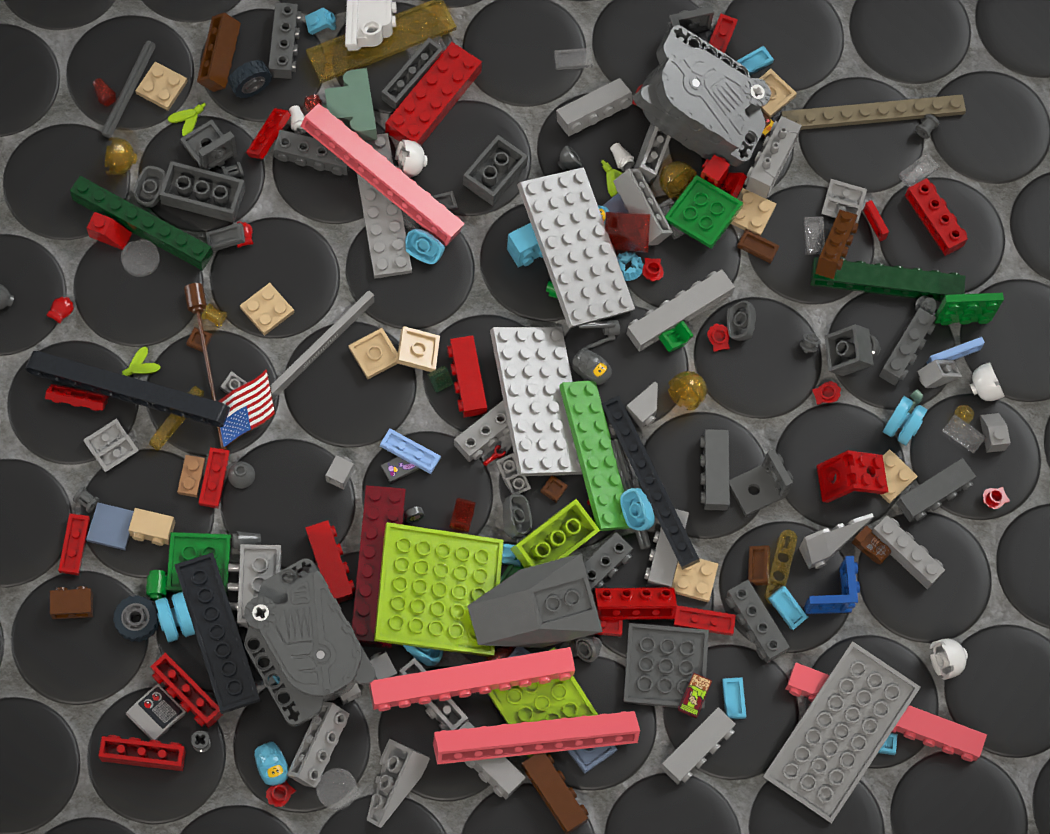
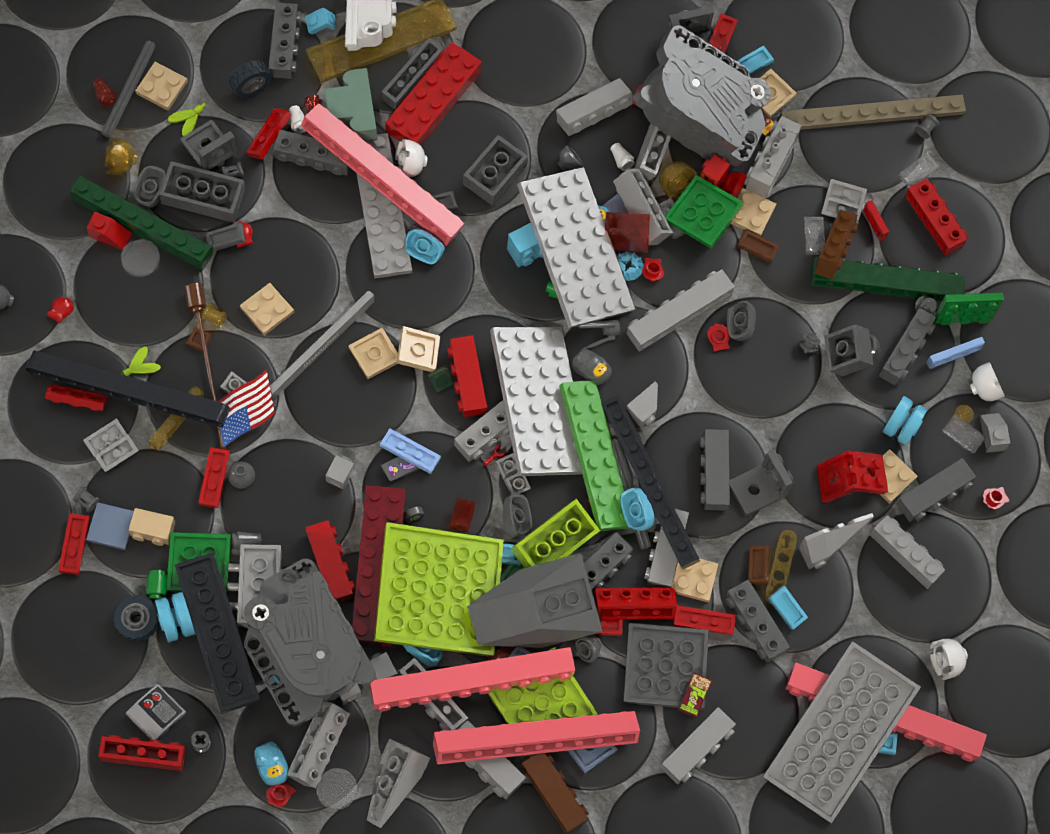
reddish brown brick [50,586,93,619] -> none
red brick [150,653,223,729] -> none
medium nougat plate [177,455,206,497] -> none
reddish brown brick [197,12,241,92] -> none
reddish brown tile [541,475,568,503] -> none
clear tile [554,48,593,70] -> none
lime piece [601,160,622,198] -> none
green bracket [658,321,693,352] -> none
clear yellow cylinder [668,371,707,411] -> none
medium azure tile [722,677,746,719] -> none
blue bracket [804,556,860,614] -> none
red animal [812,381,841,405] -> none
reddish brown leg [852,525,891,564] -> none
sand green hand [909,389,923,413] -> none
light grey slope [917,360,962,388] -> none

